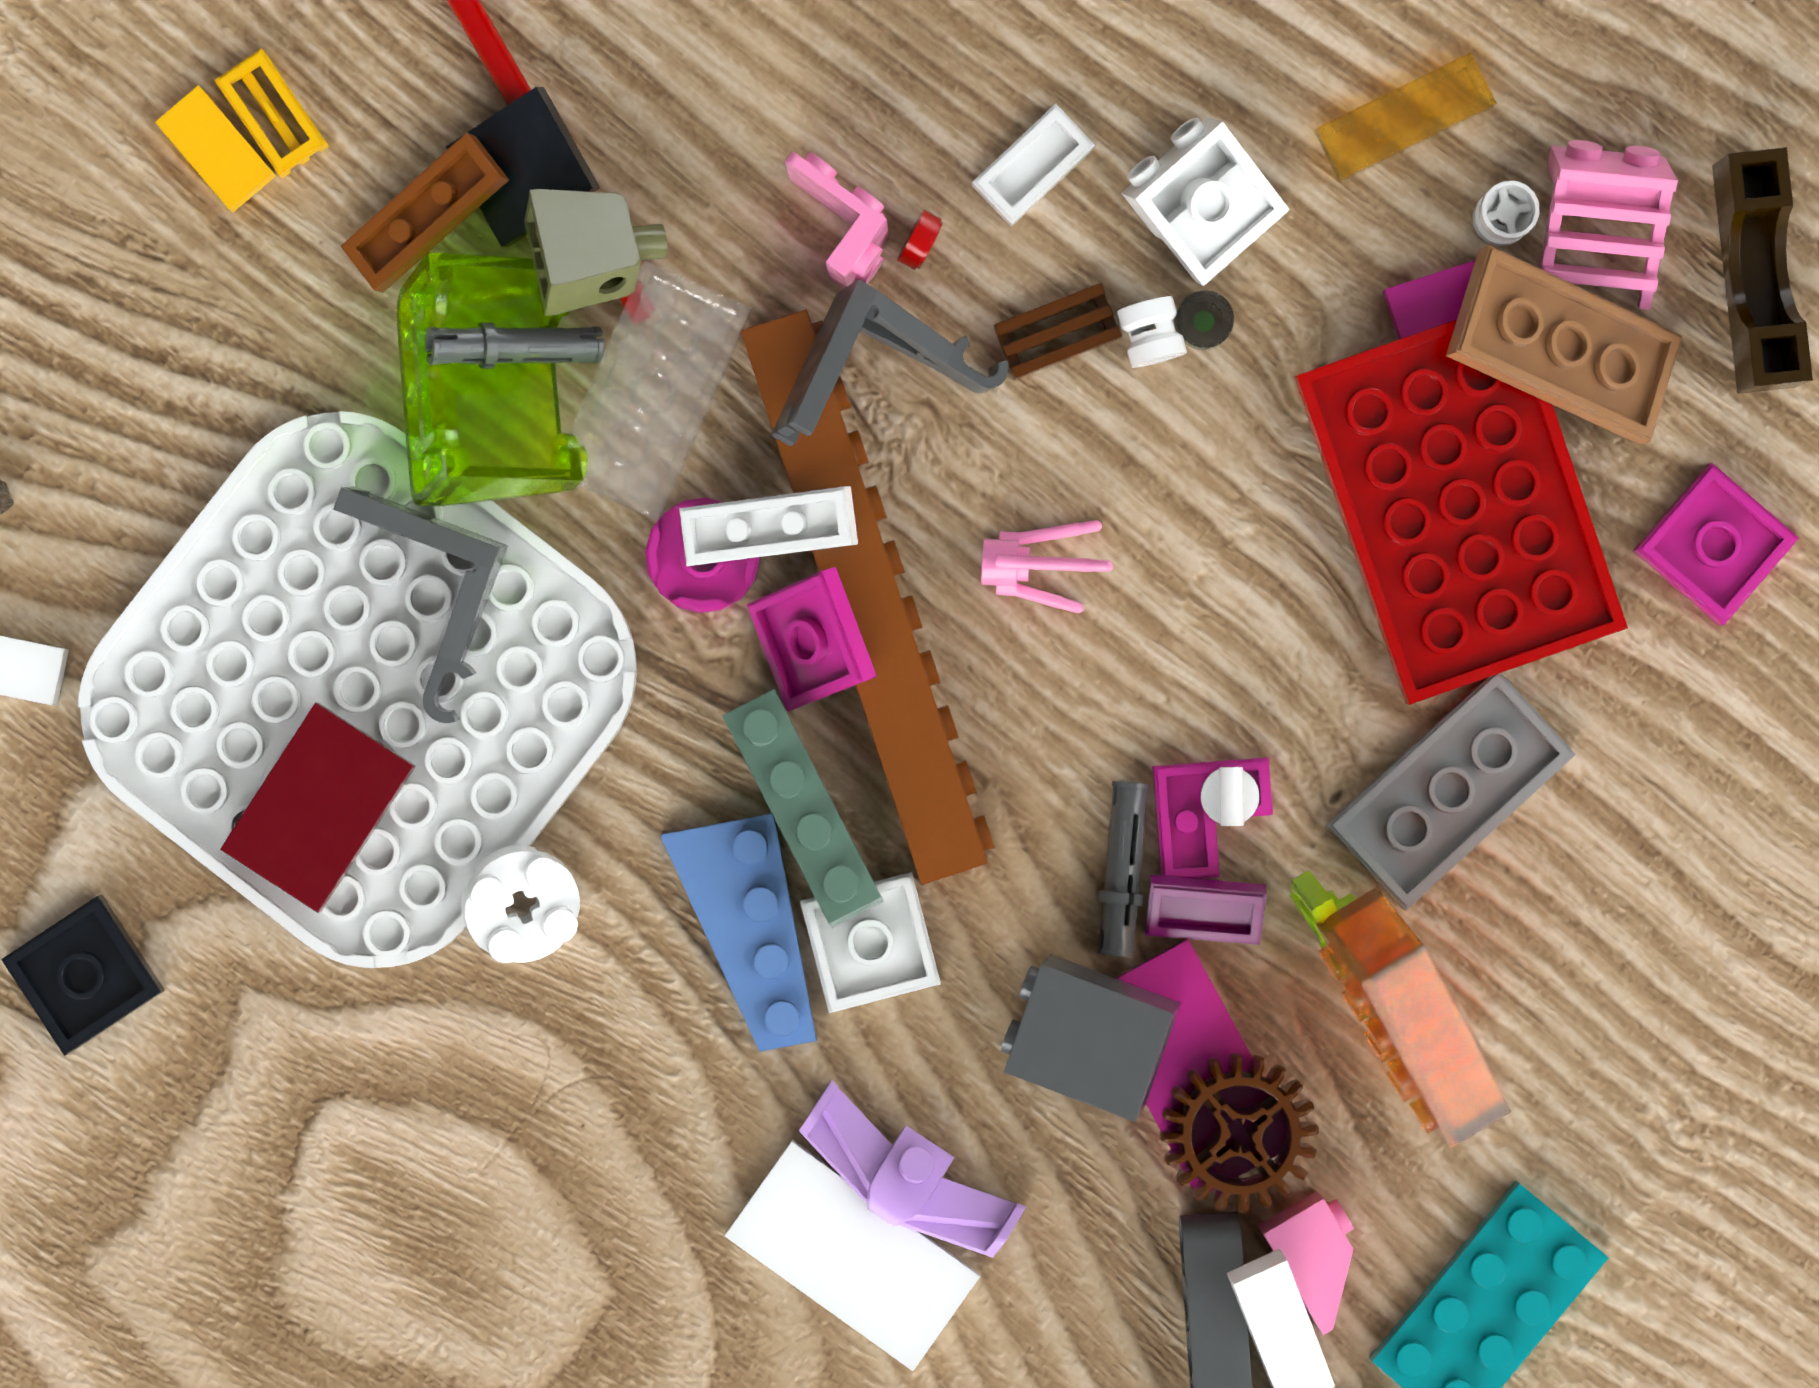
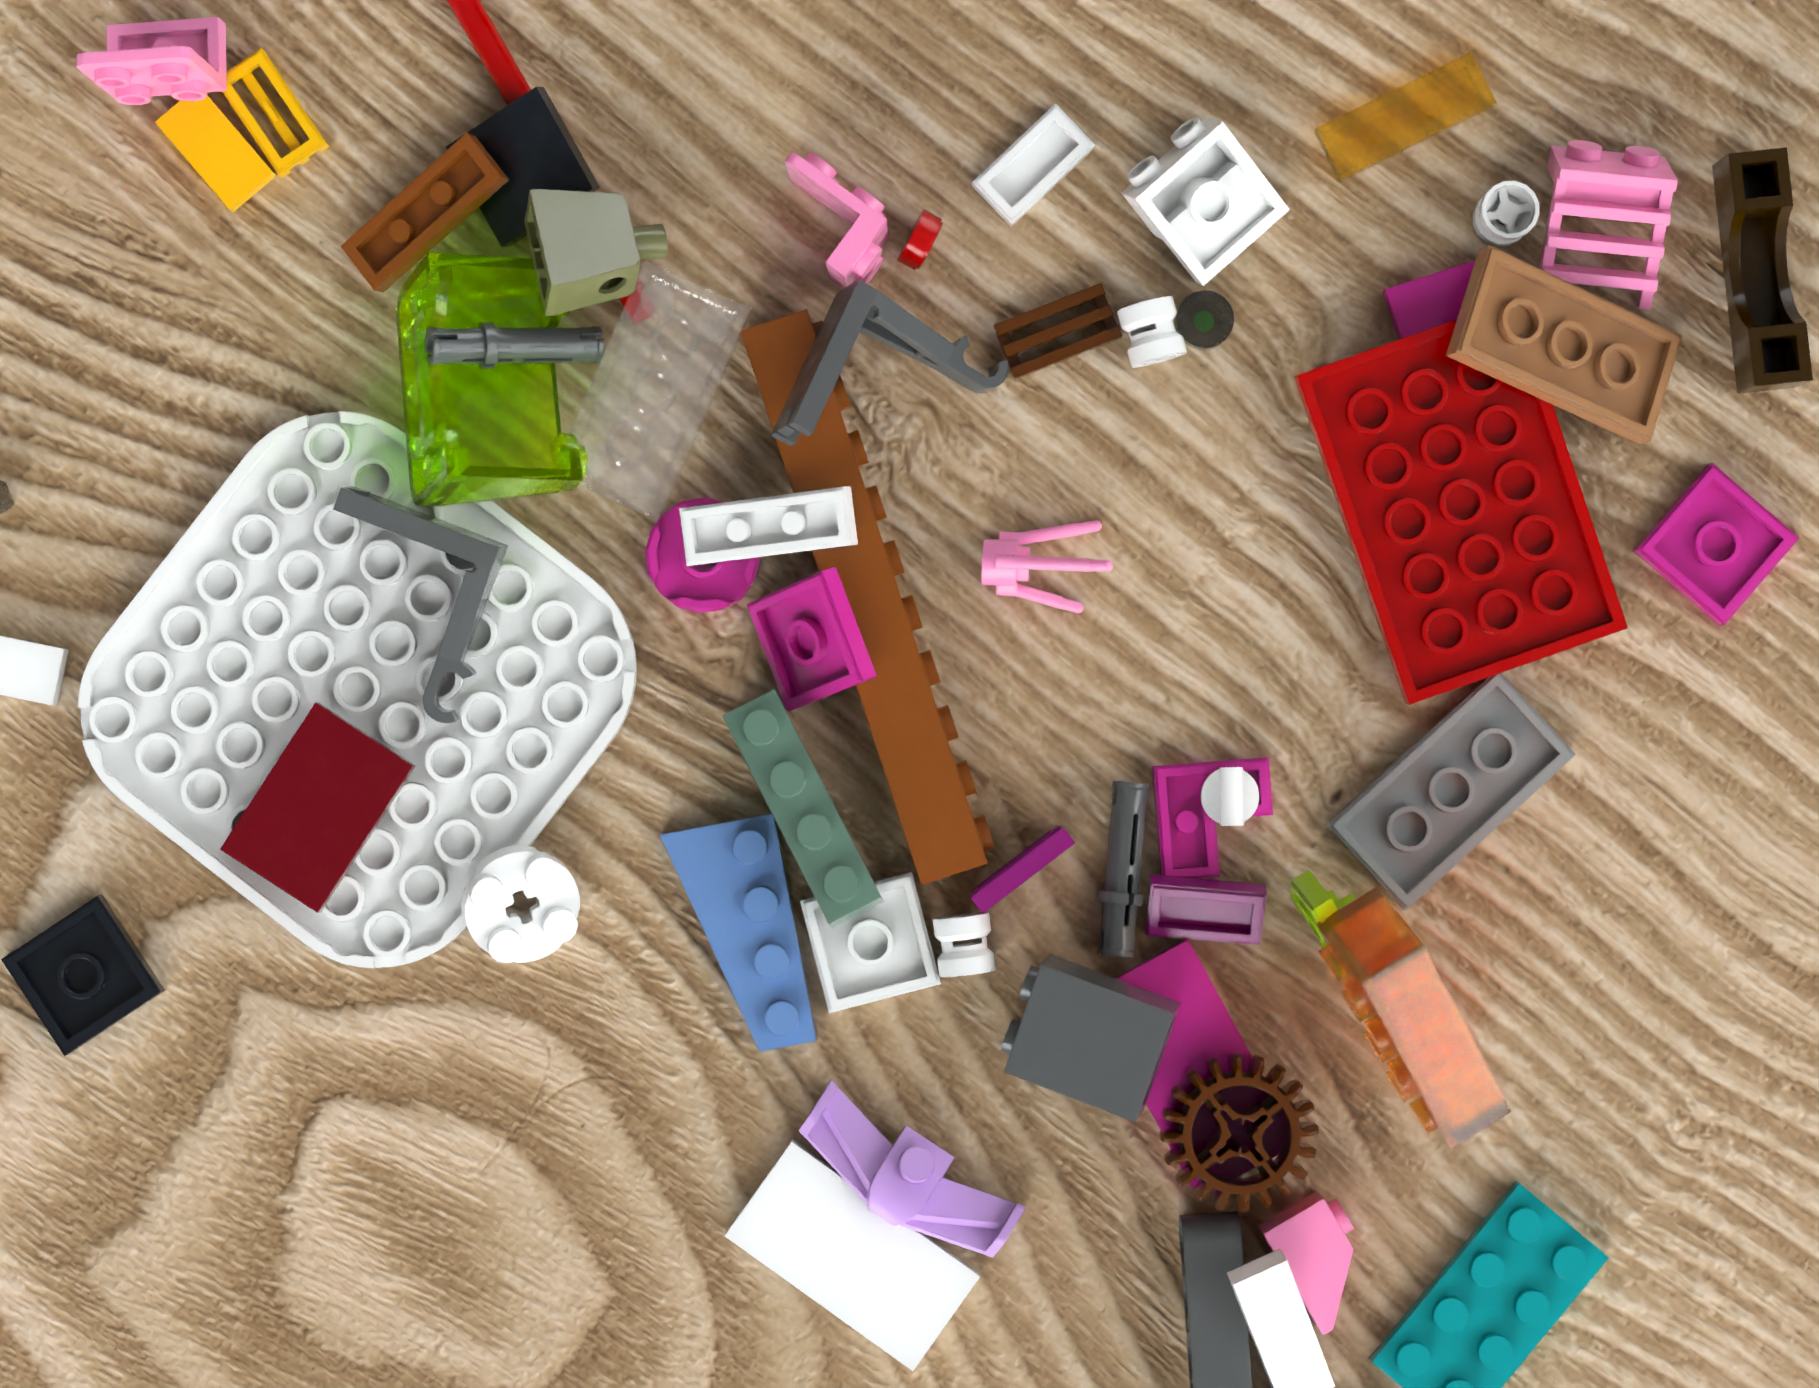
none -> bright pink bracket [77,17,227,105]
none -> white wheel [933,912,996,977]
none -> magenta tile [970,825,1075,914]

